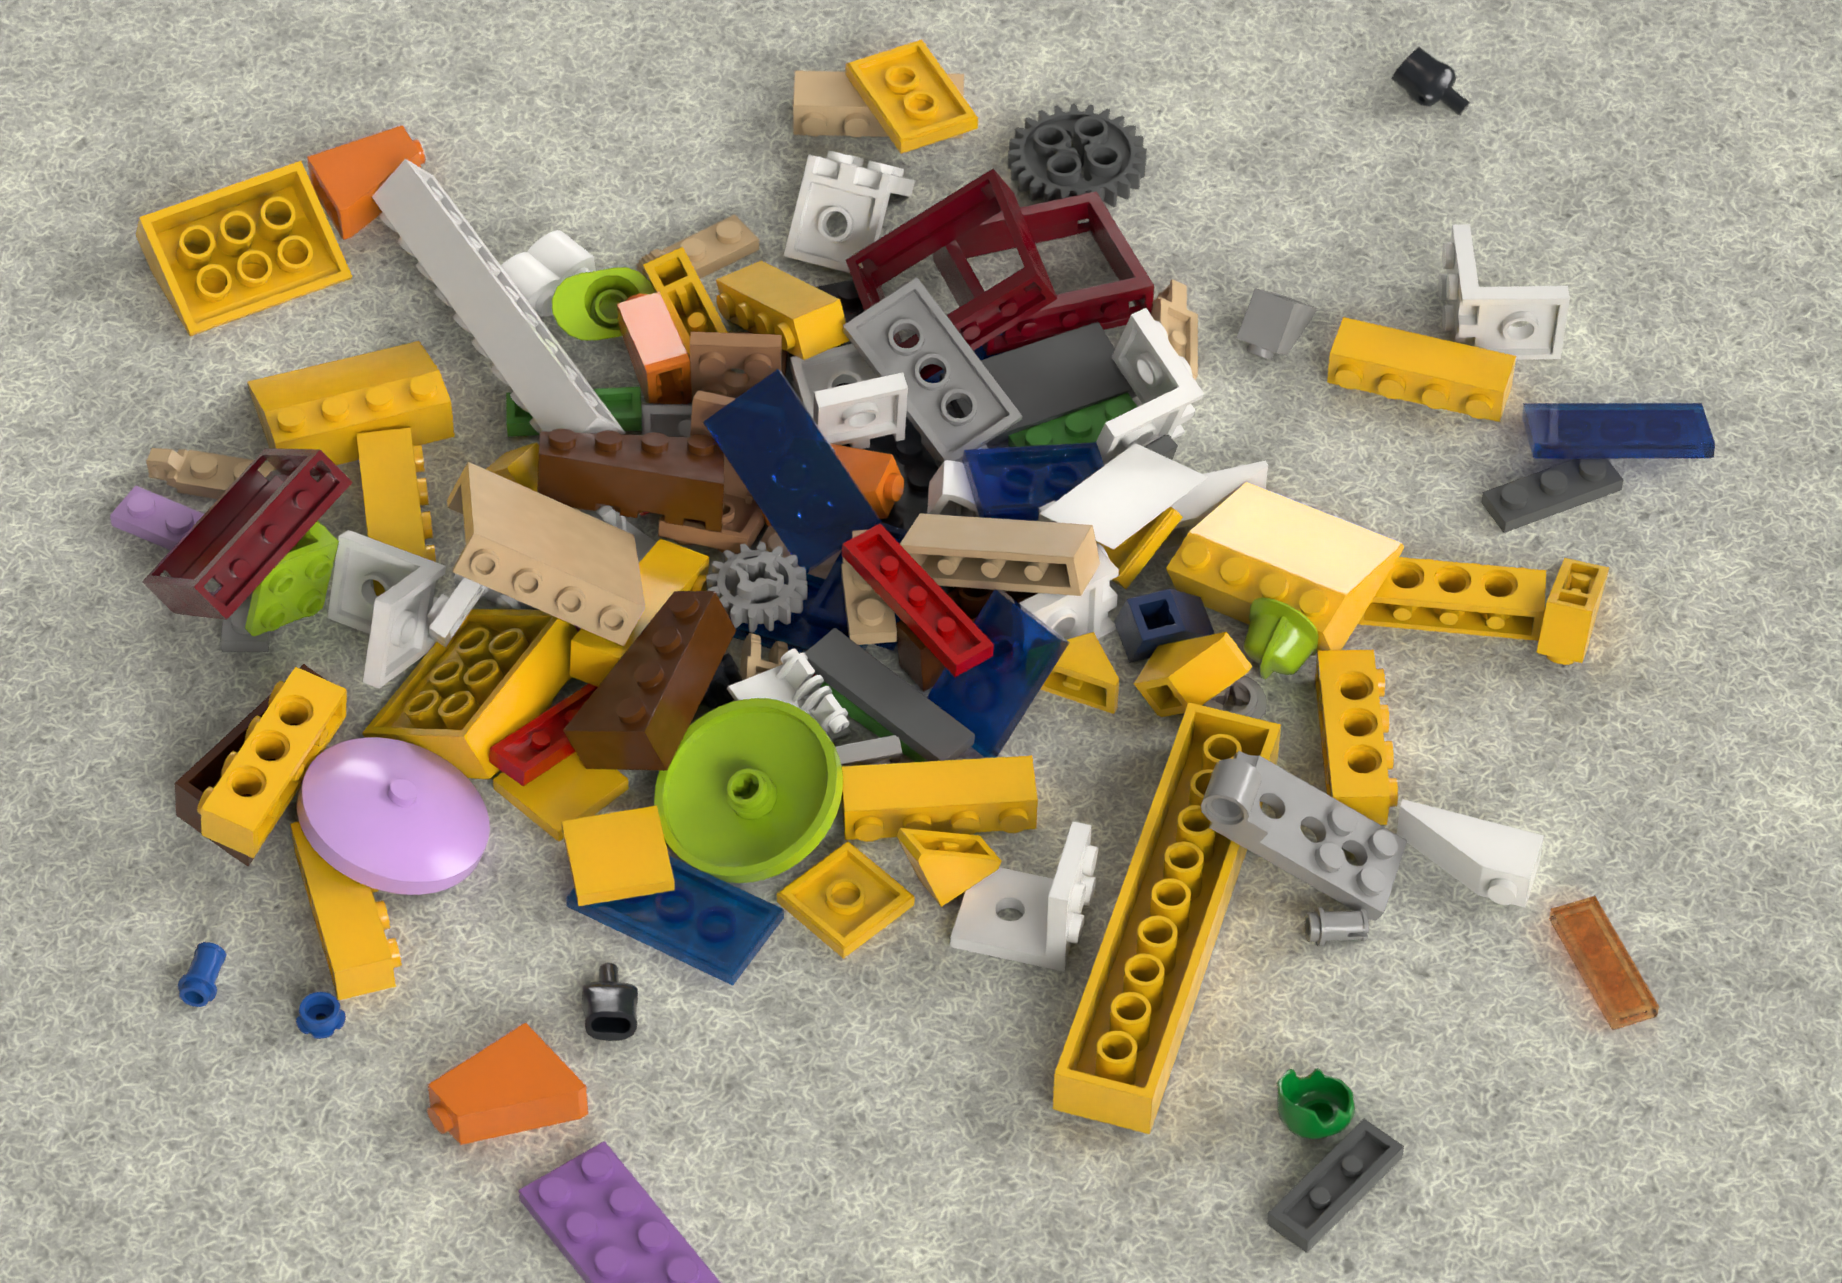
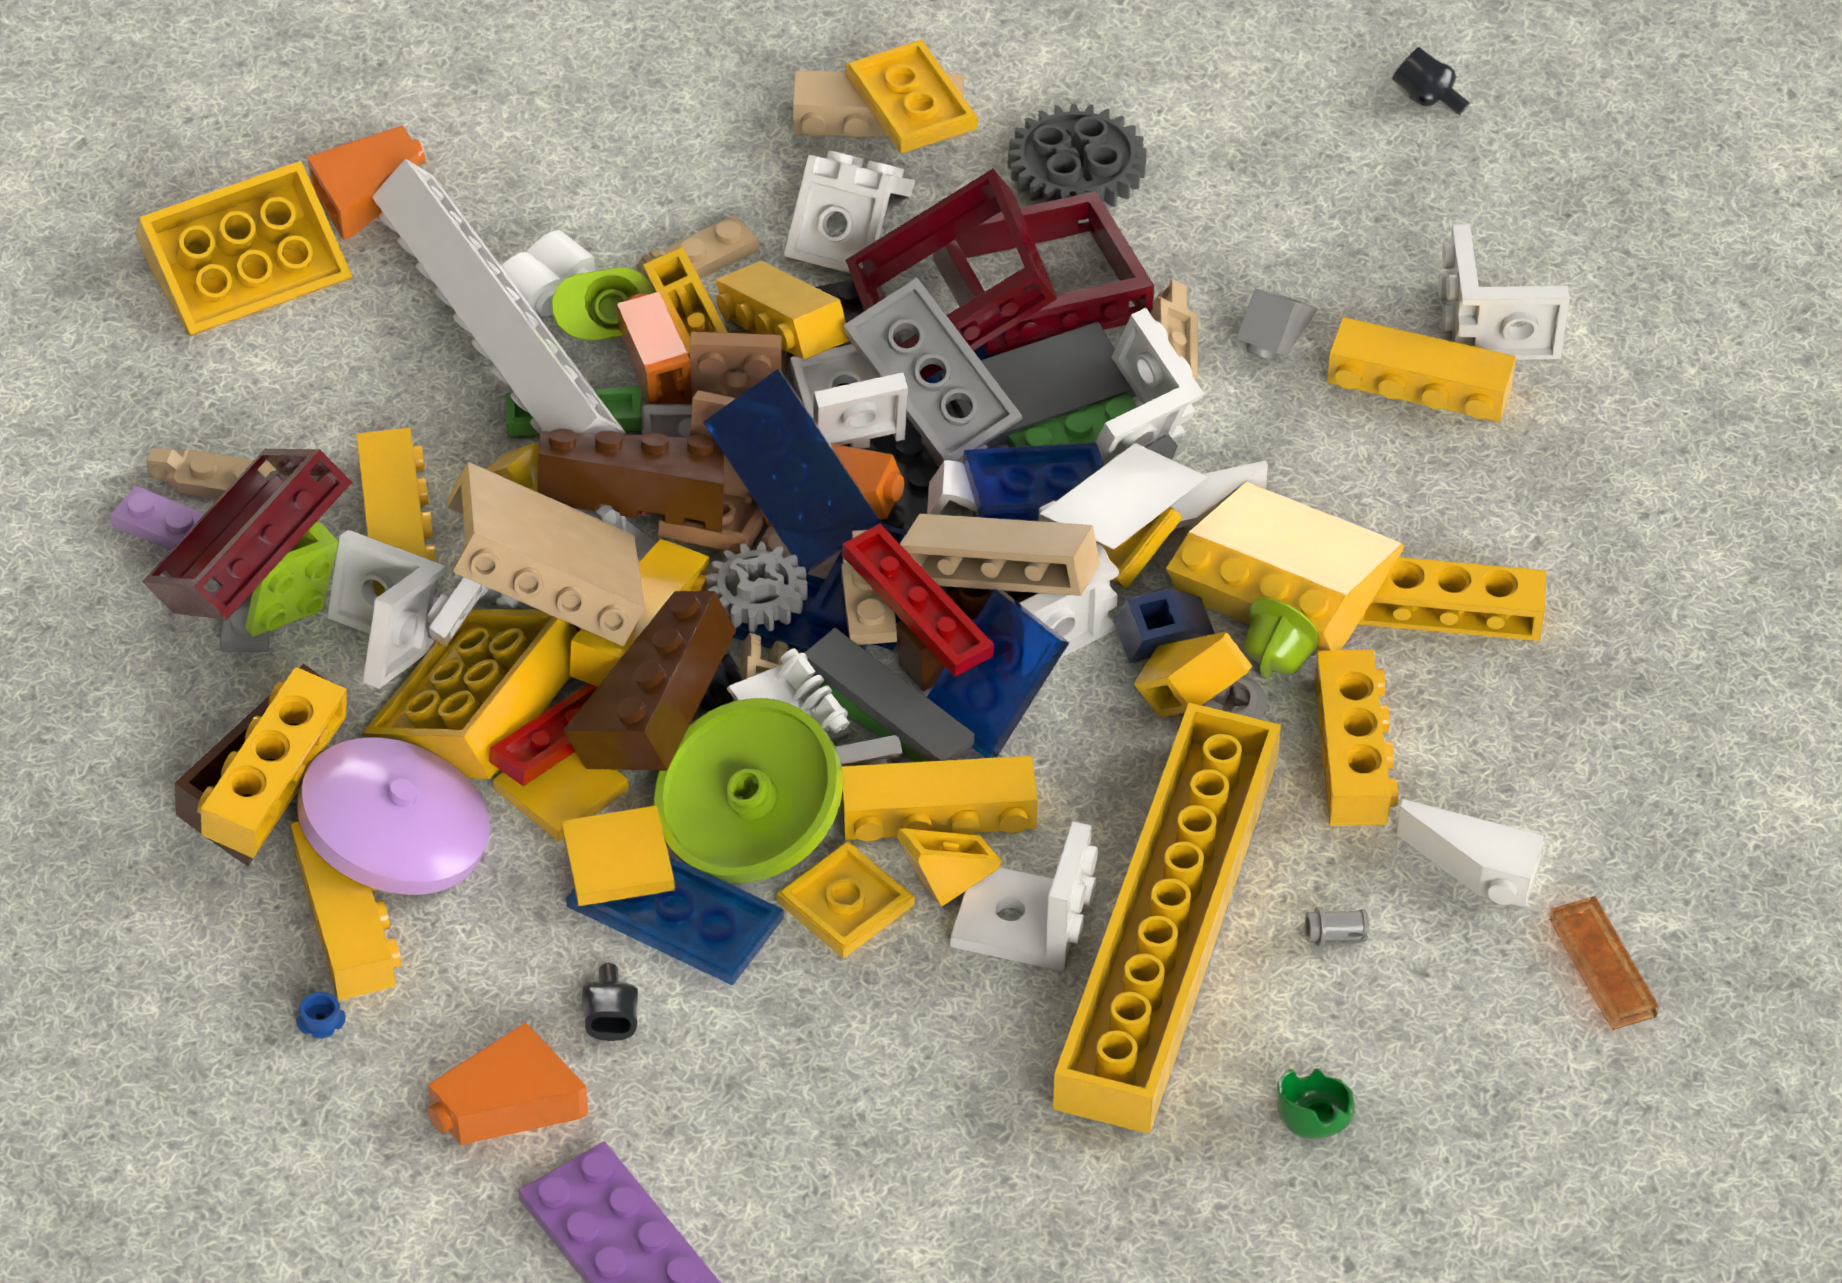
blue pin [178,942,227,1007] -> none
yellow slope [247,341,455,465] -> none
yellow slope [1027,632,1119,714] -> none
light grey hinge [1201,751,1407,921] -> none
dark grey plate [1267,1118,1404,1253] -> none
dark grey plate [1481,450,1624,533] -> none
clear blue tile [1522,403,1715,459] -> none
yellow slope [1536,558,1609,665] -> none

